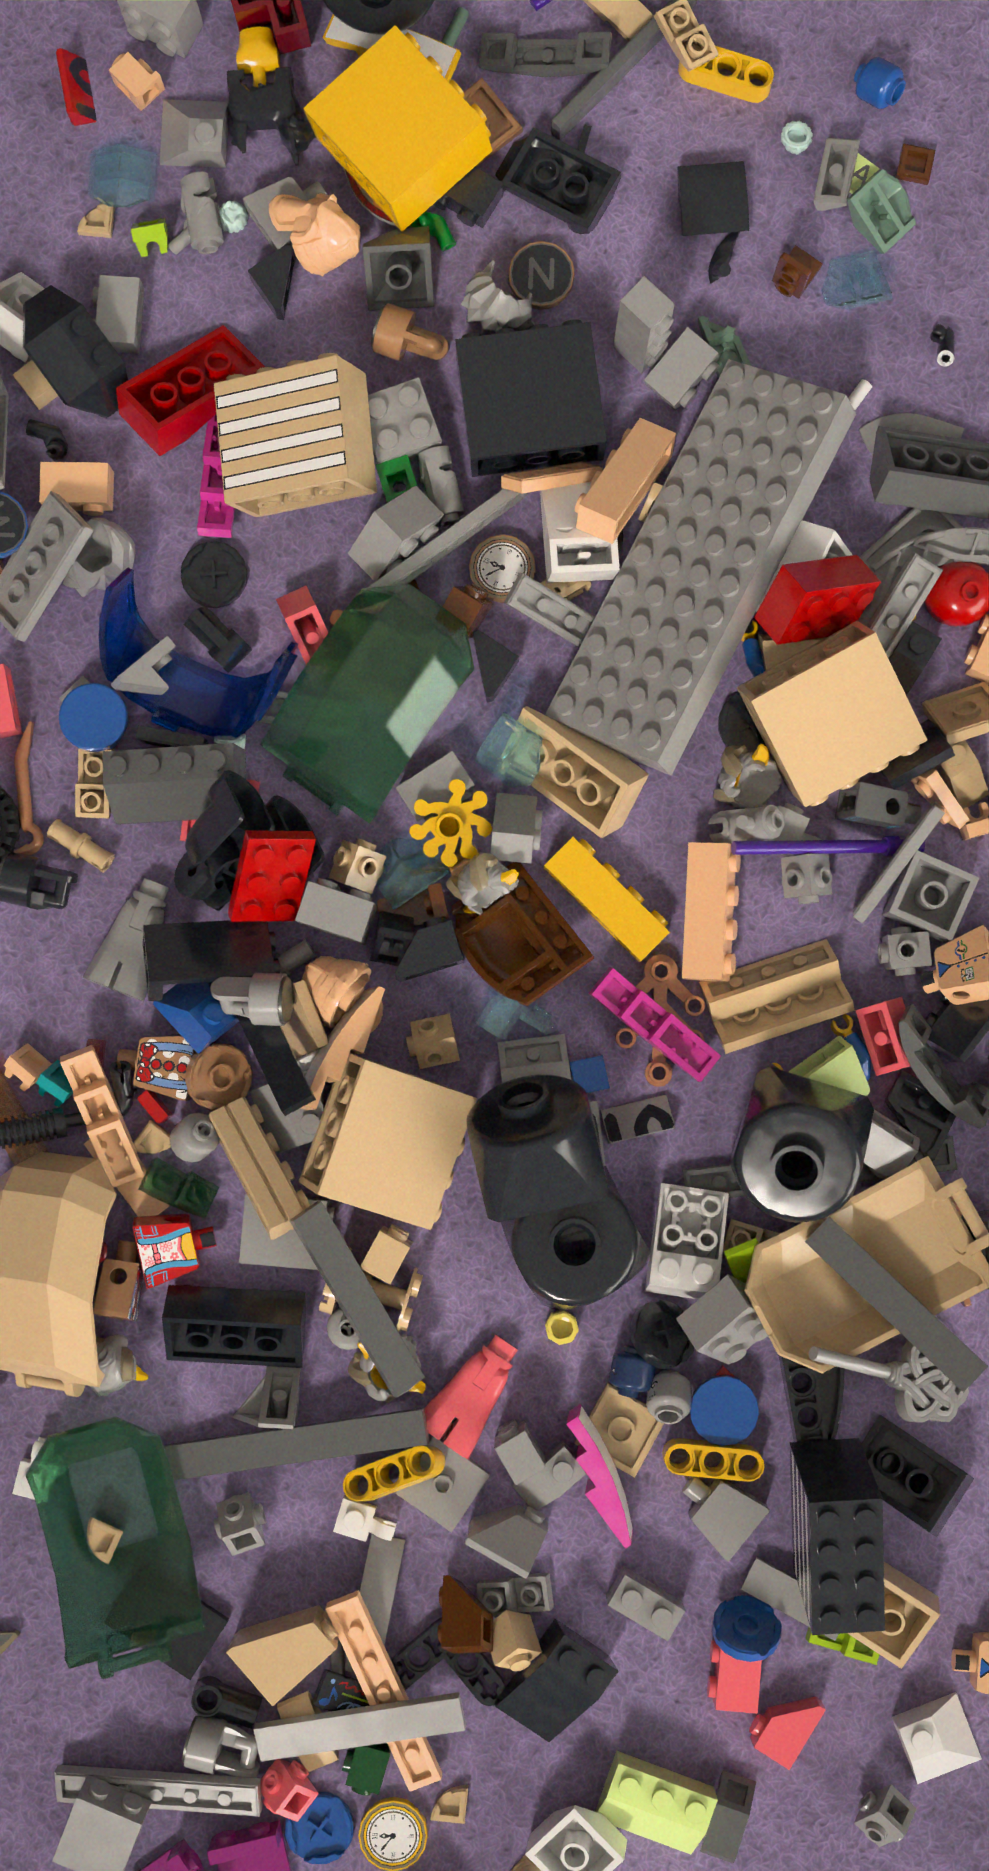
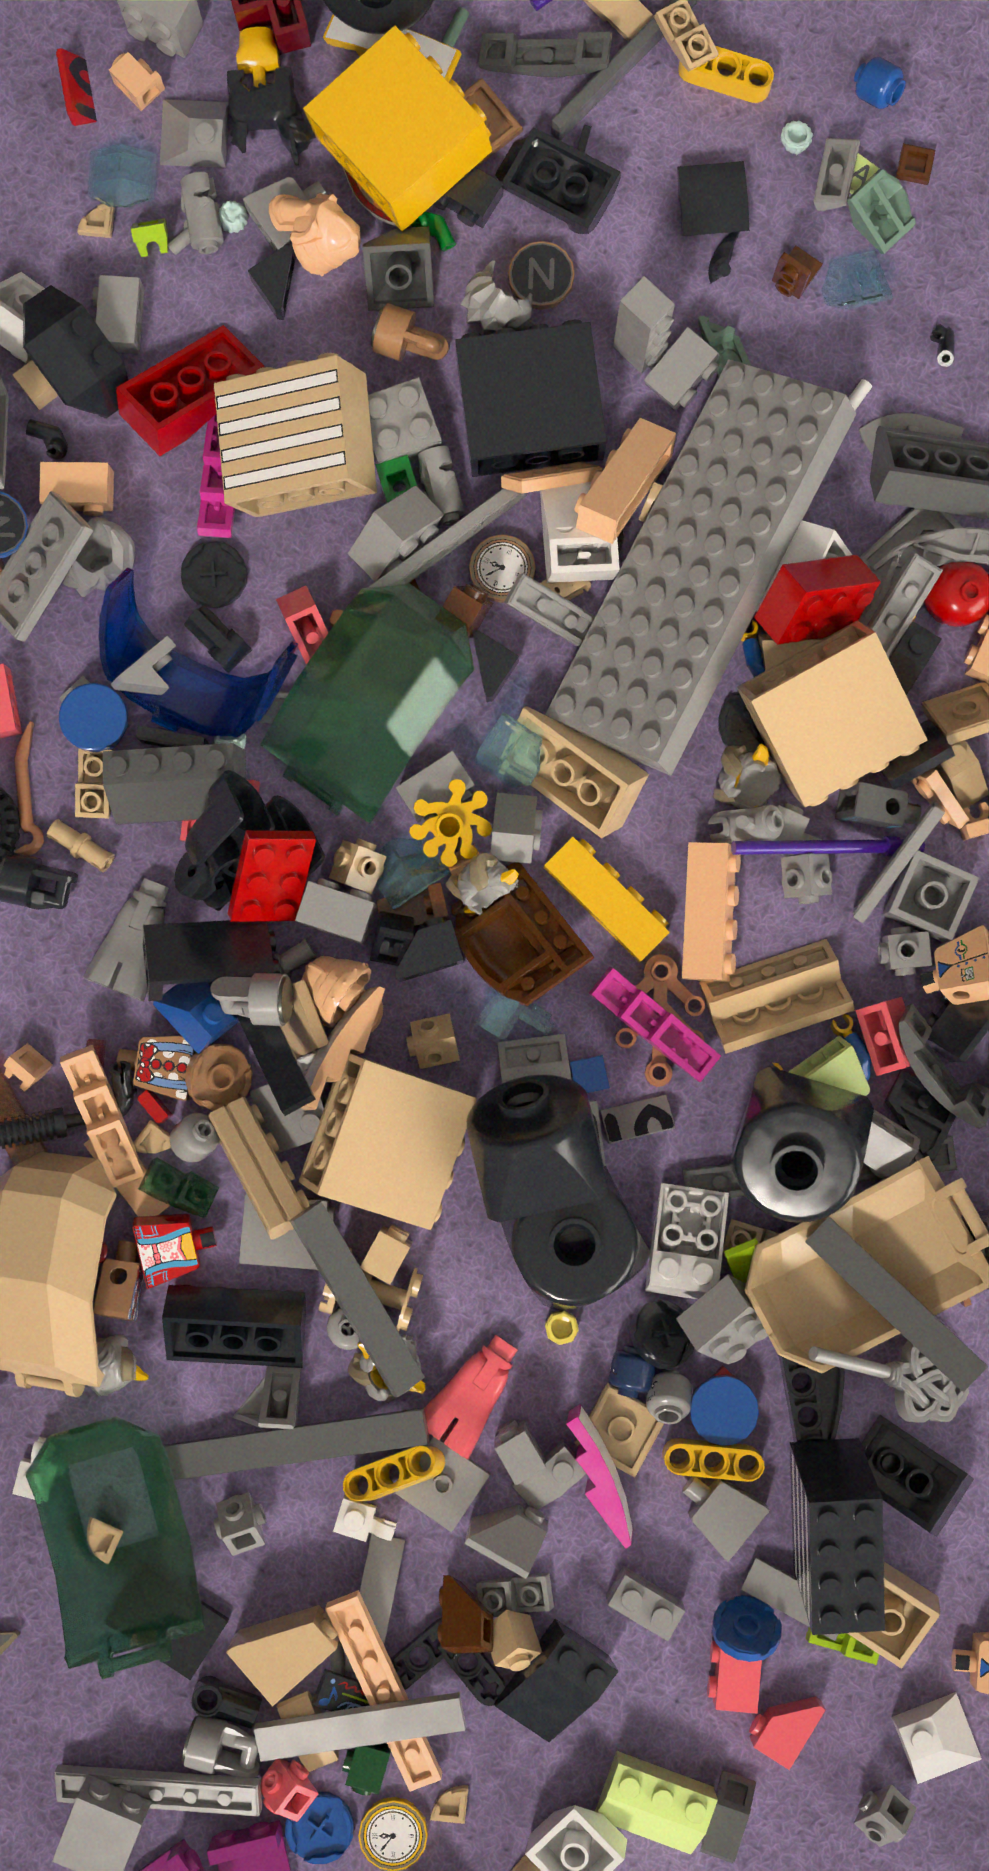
teal tile [36,1059,73,1107] -> none

